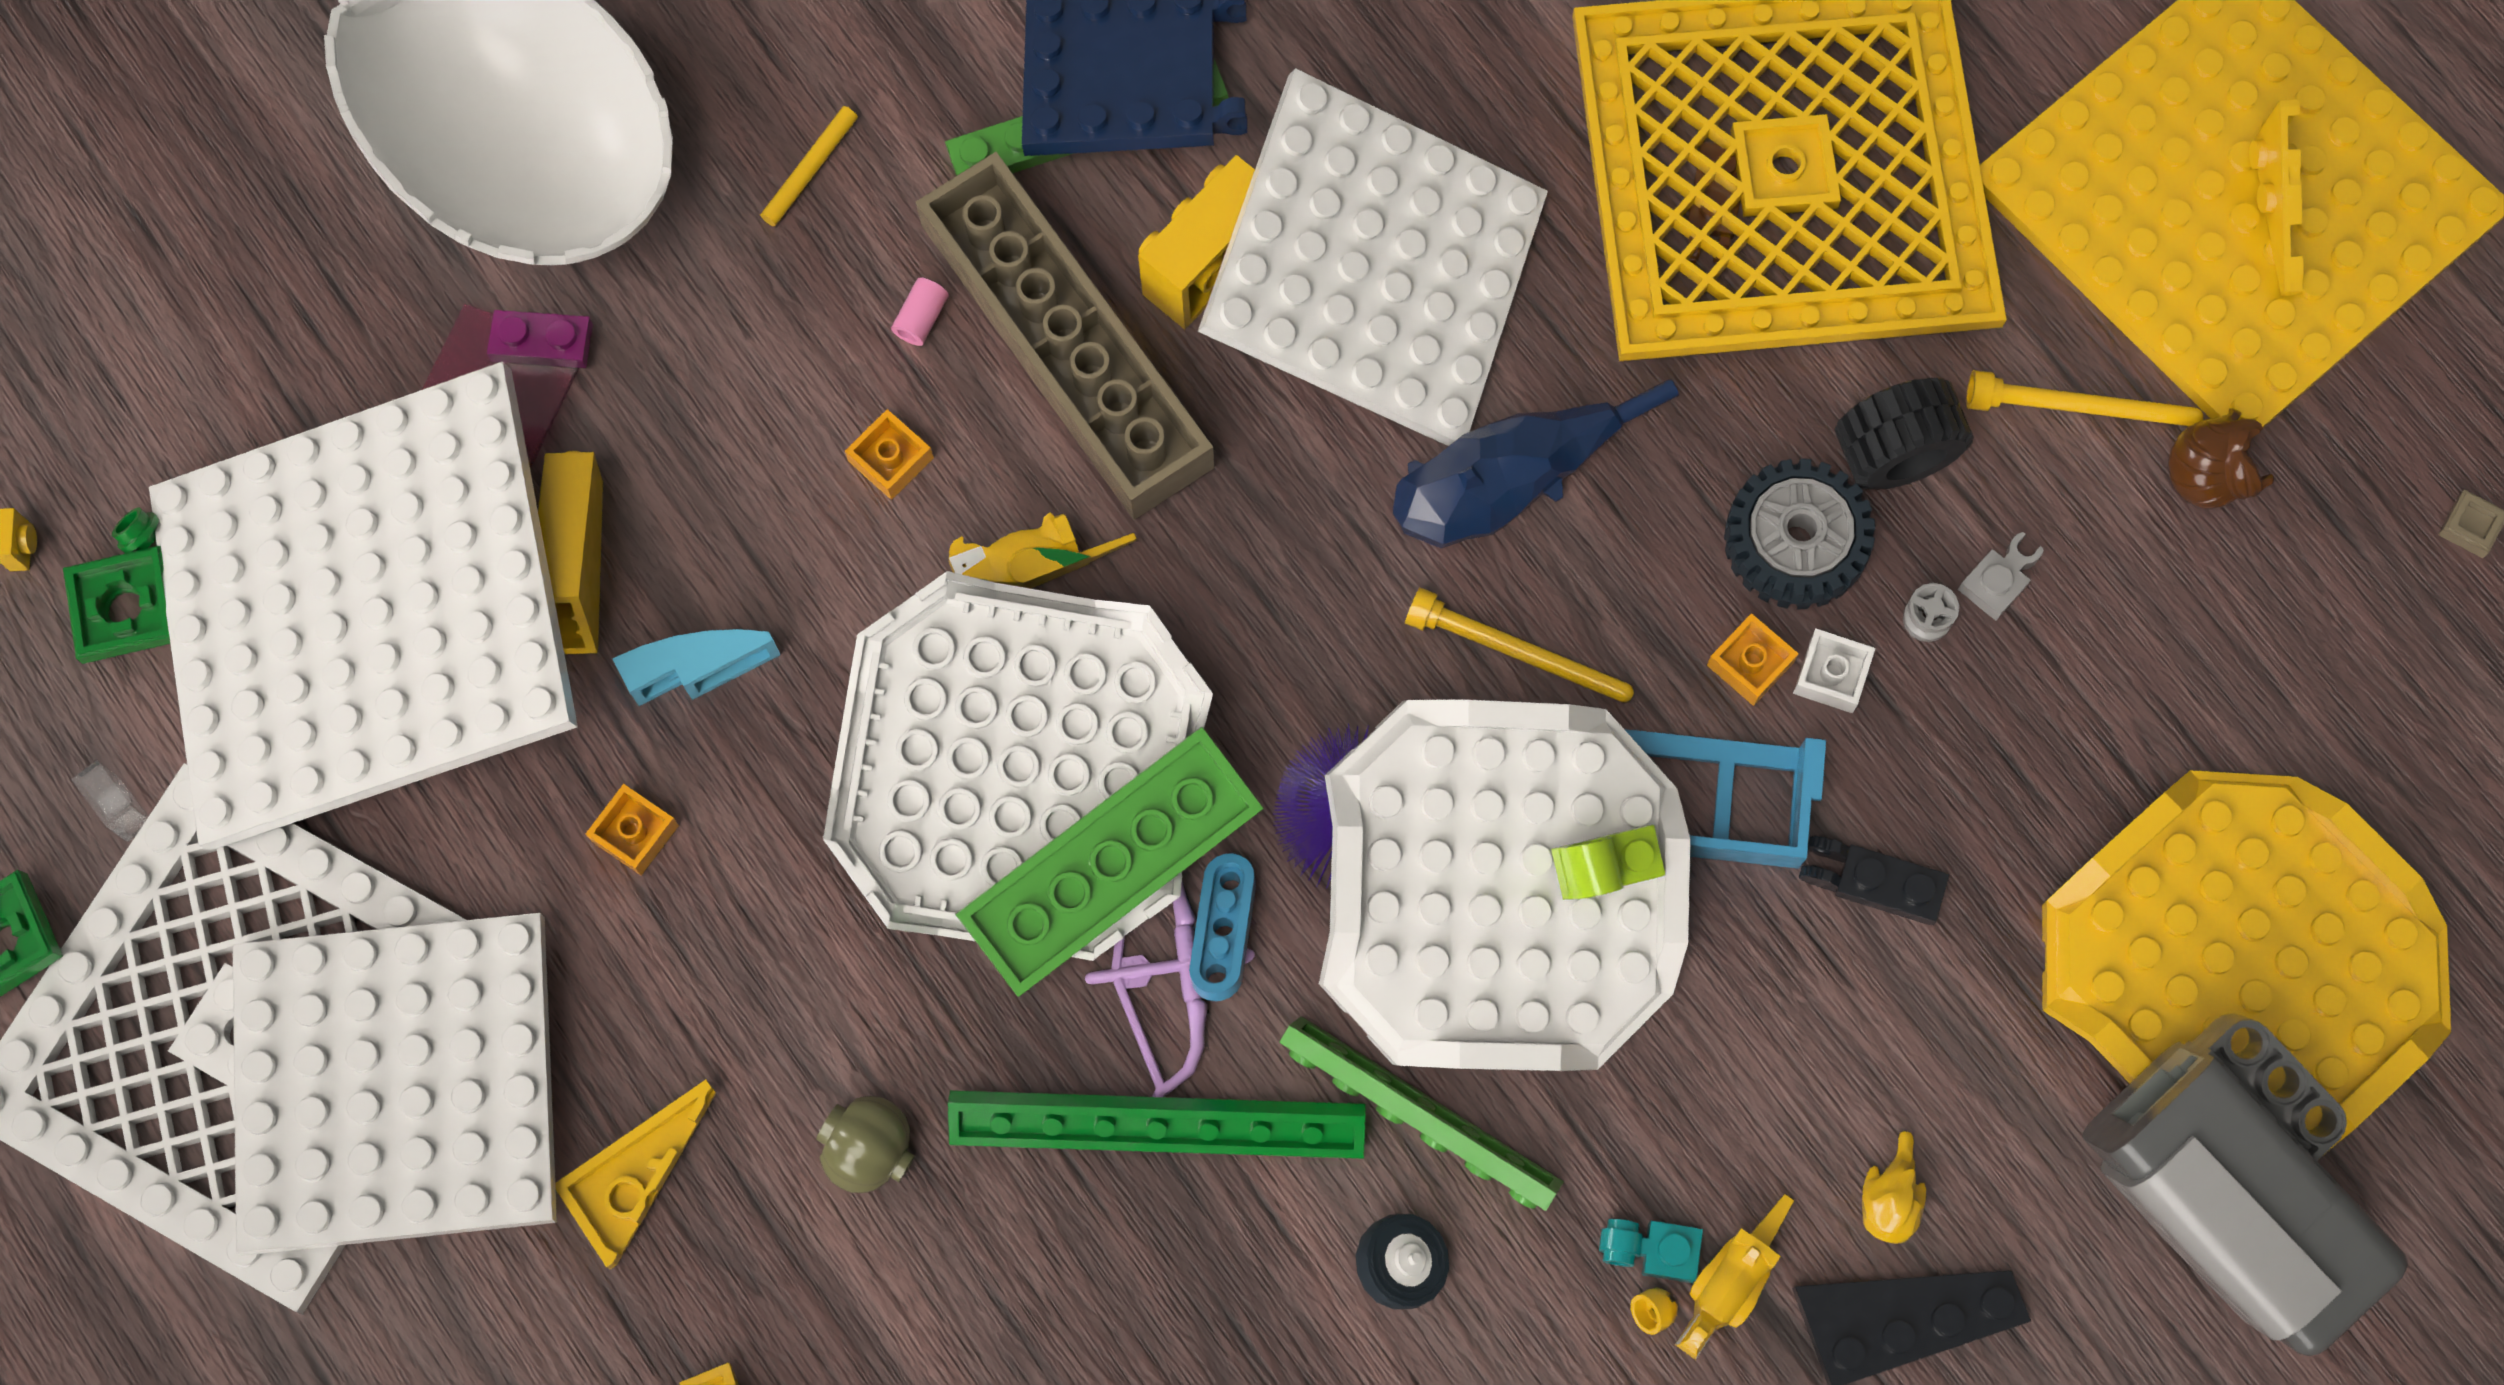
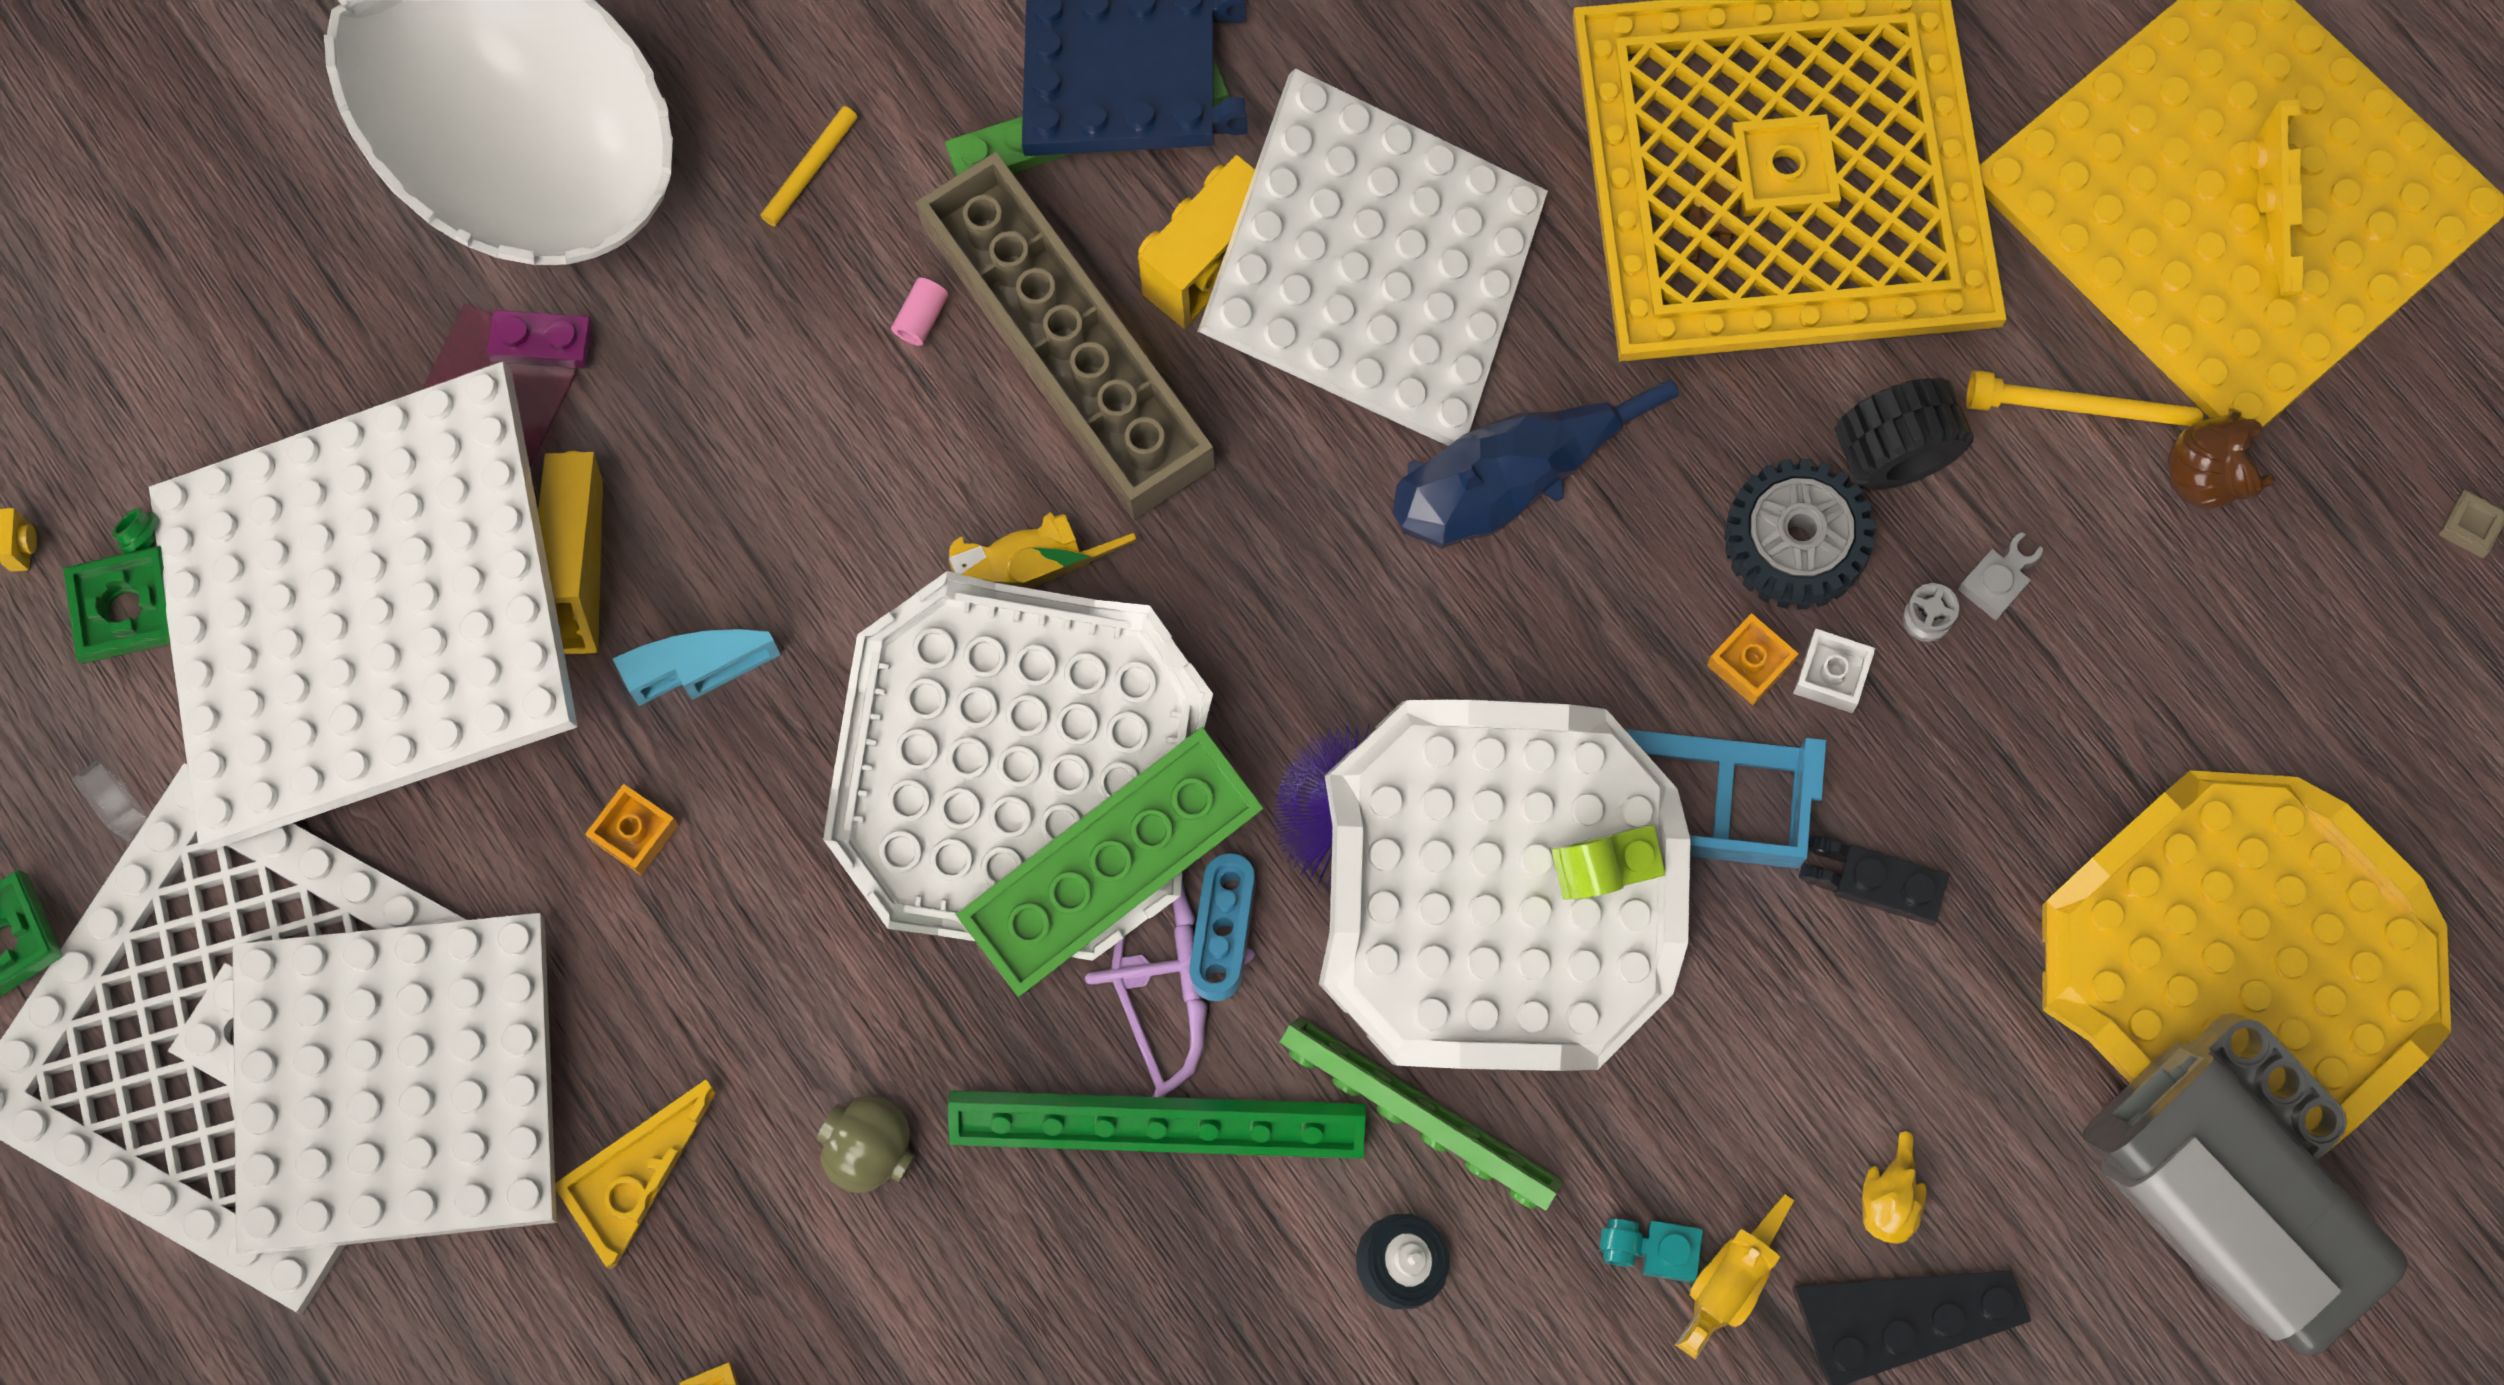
light orange piece [845,409,934,500] -> none
yellow piece [1405,587,1634,702] -> none
yellow hinge [1631,1288,1678,1335] -> none

